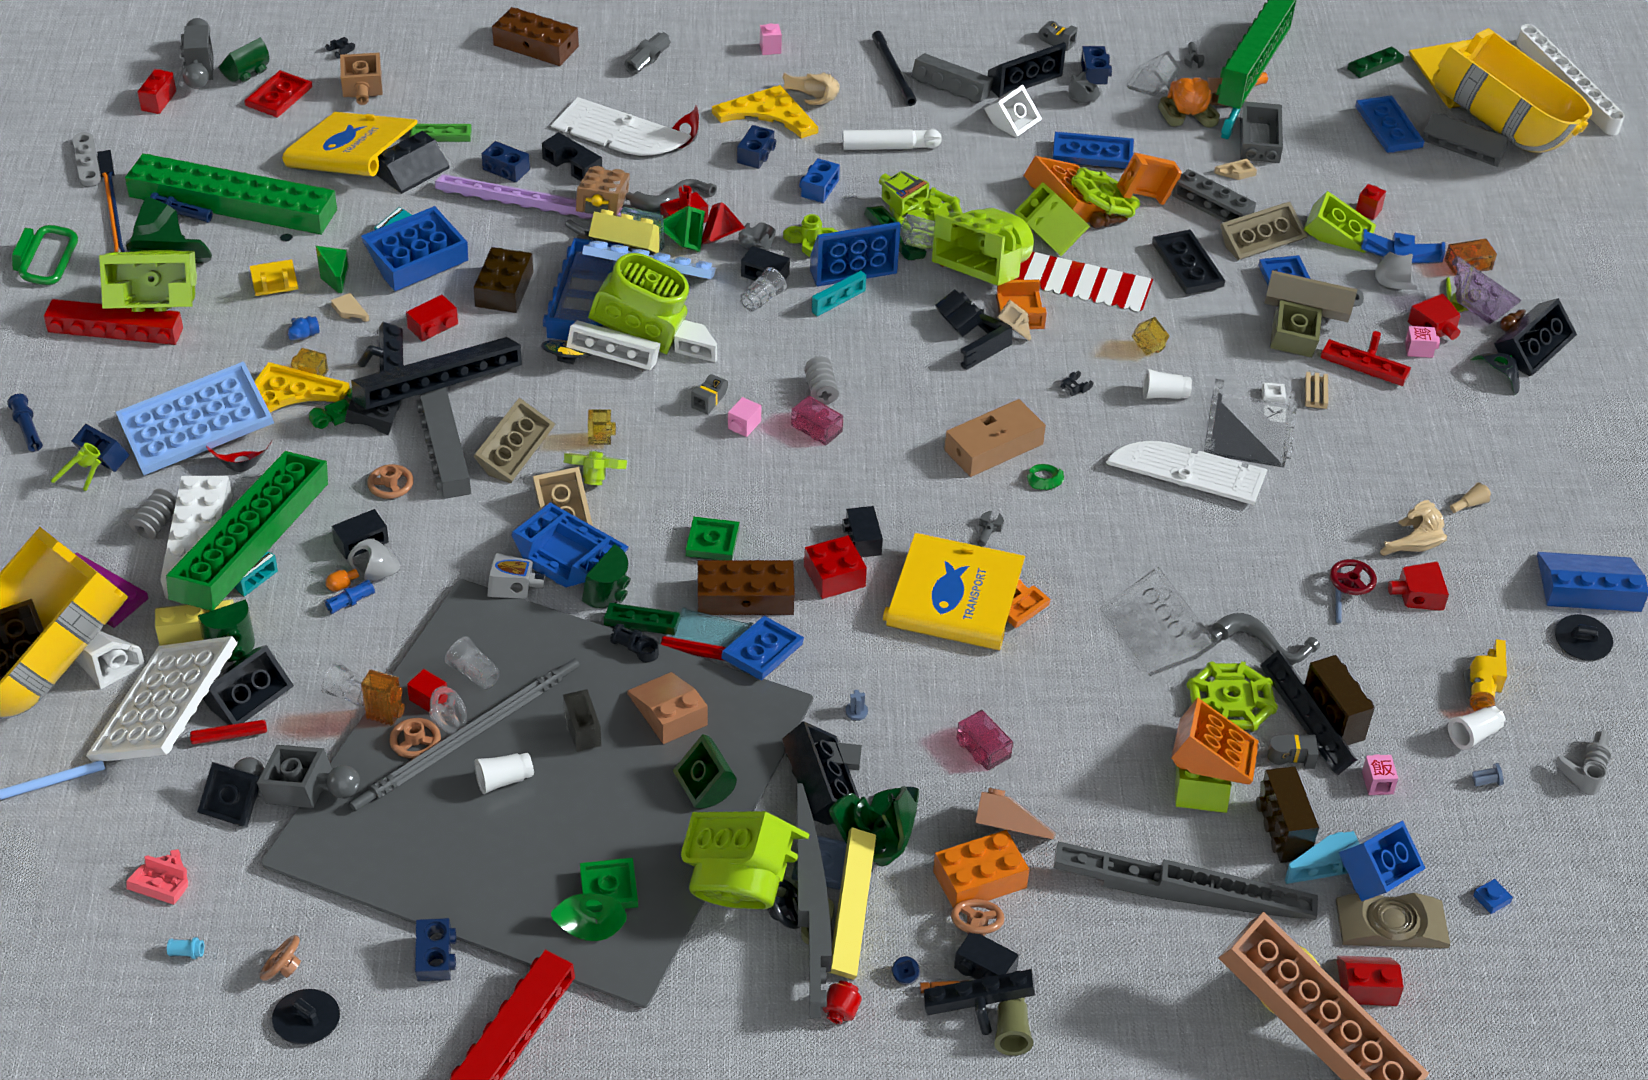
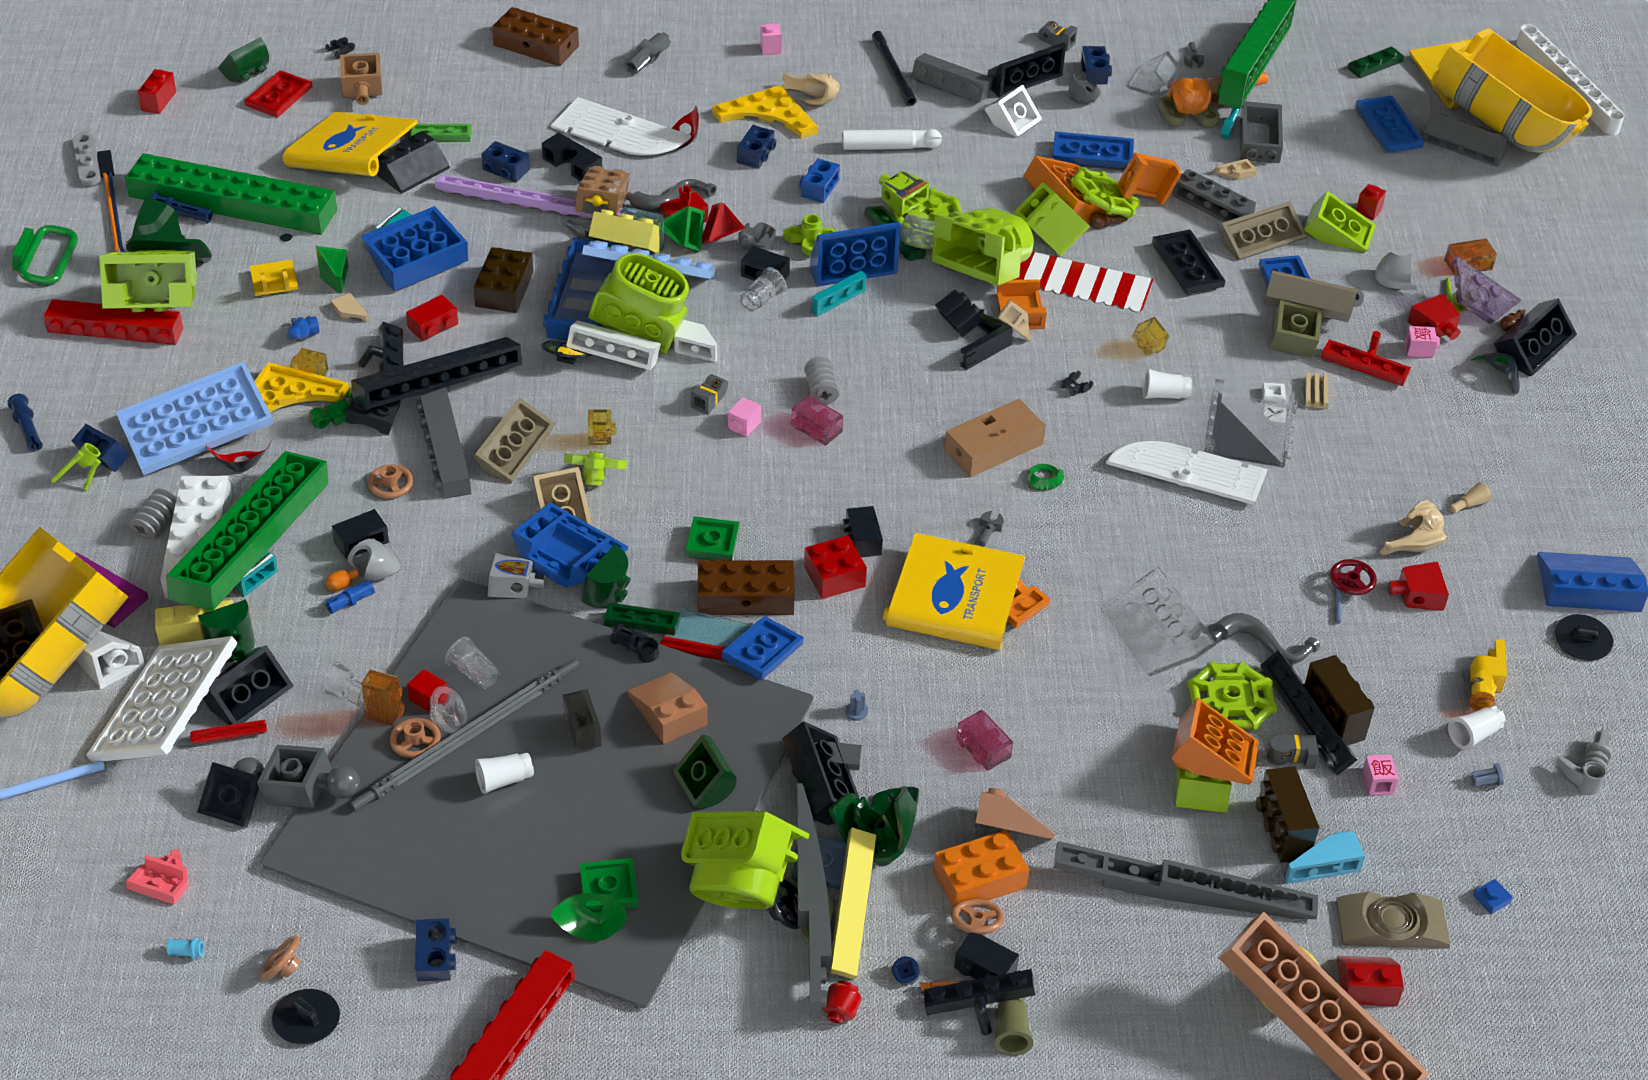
dark grey brick [180,18,214,89] -> none
blue brick [1338,820,1426,902] -> none
blue plate [1361,229,1445,263] -> none

